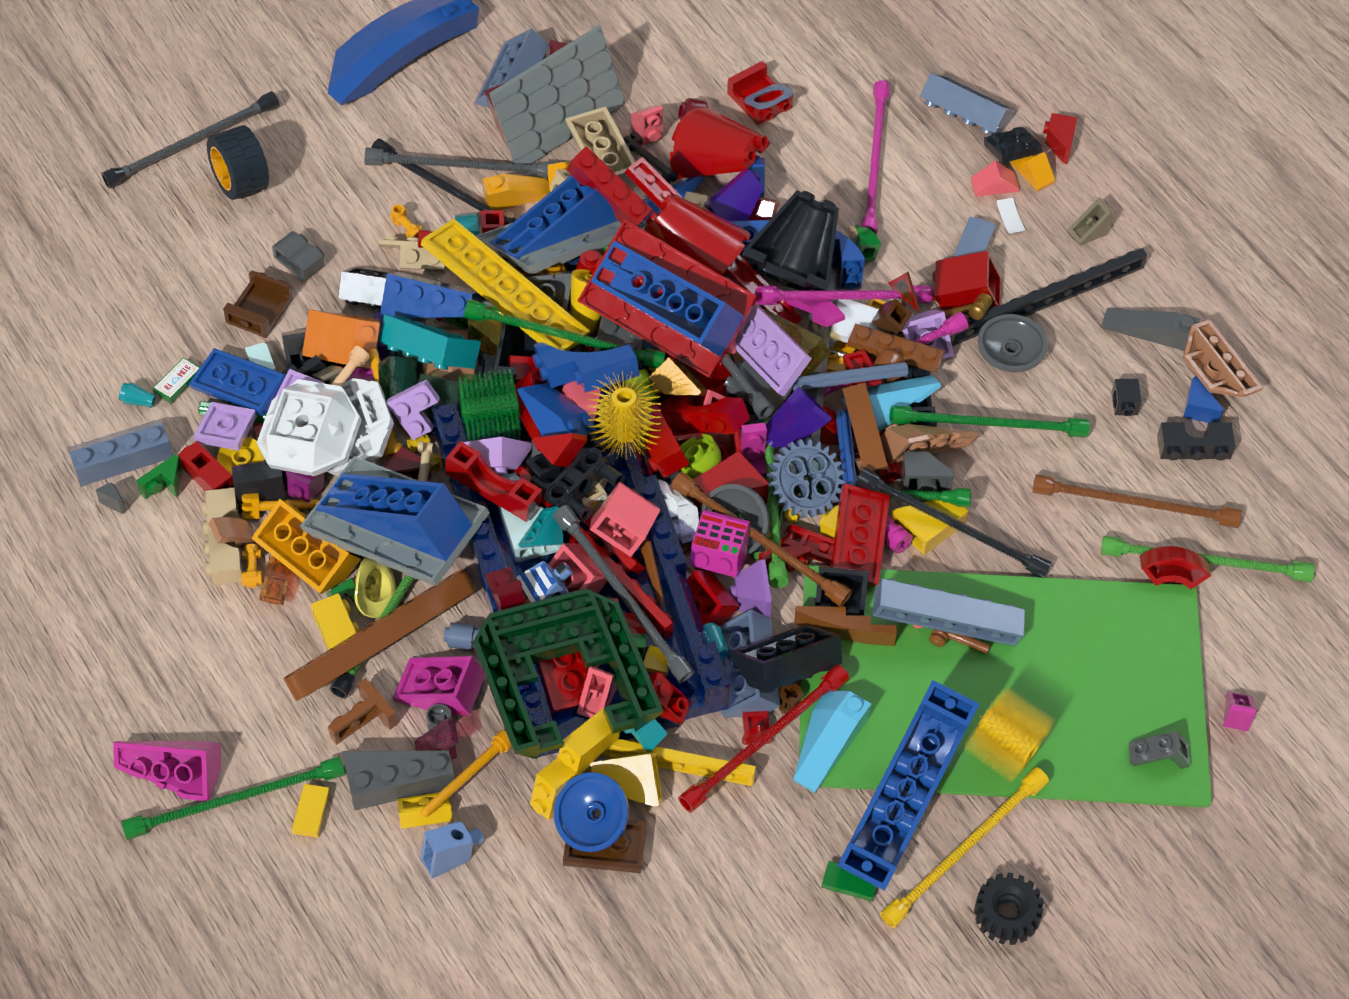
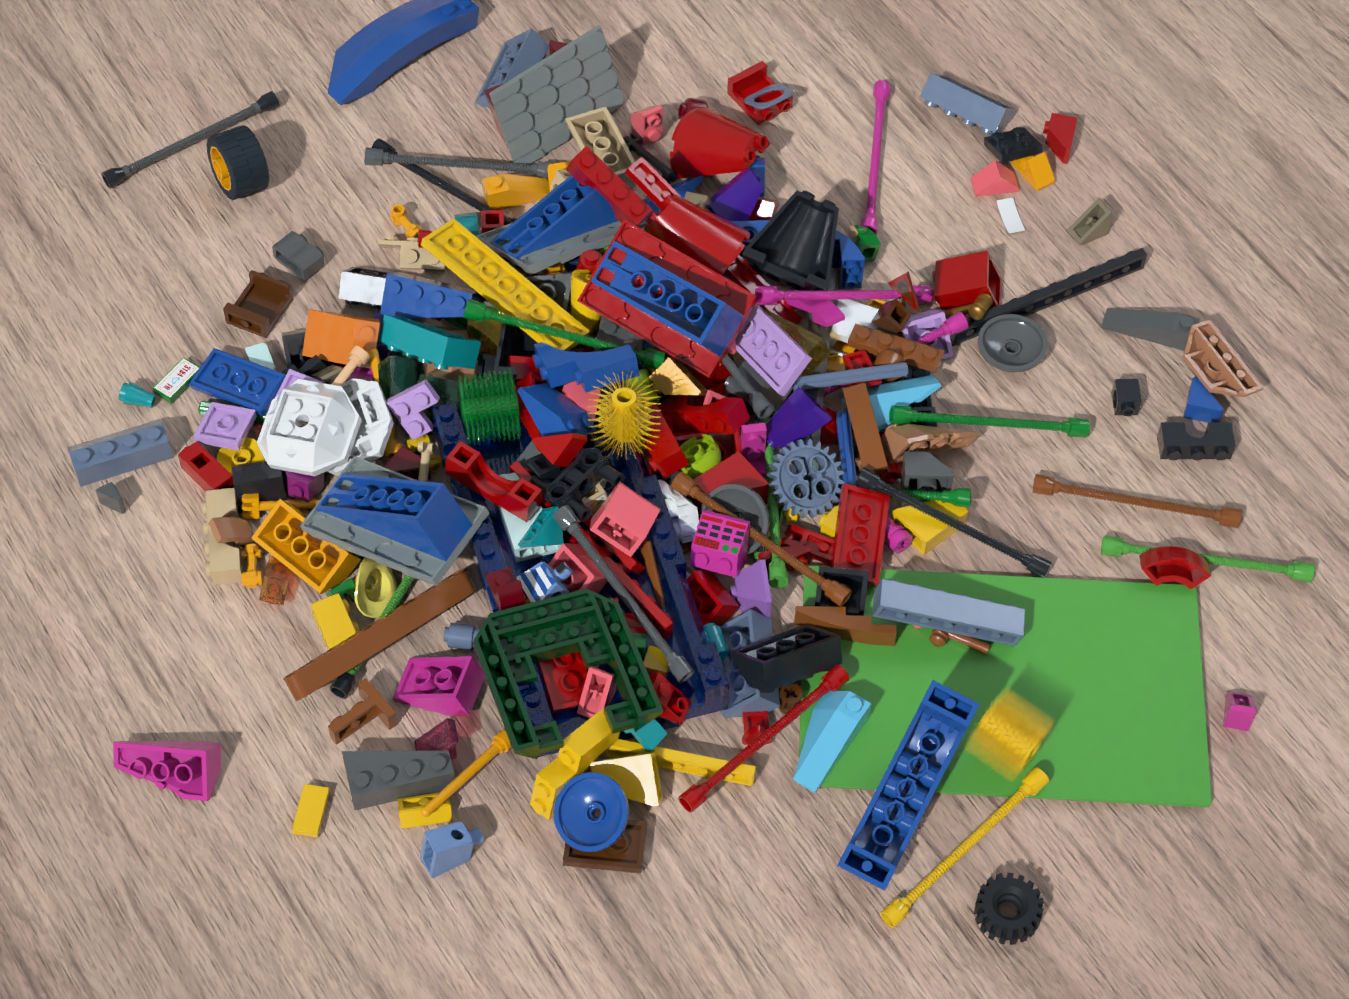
green hose [121,756,345,840] -> none
green slope [136,454,182,499] -> none
dark grey wheel [426,704,453,738] -> none
lavender slope [463,437,532,475] -> none
green tile [821,861,876,902] -> none
sand blue piece [953,217,996,257] -> none
flat silver bracket [1129,731,1190,769] -> none

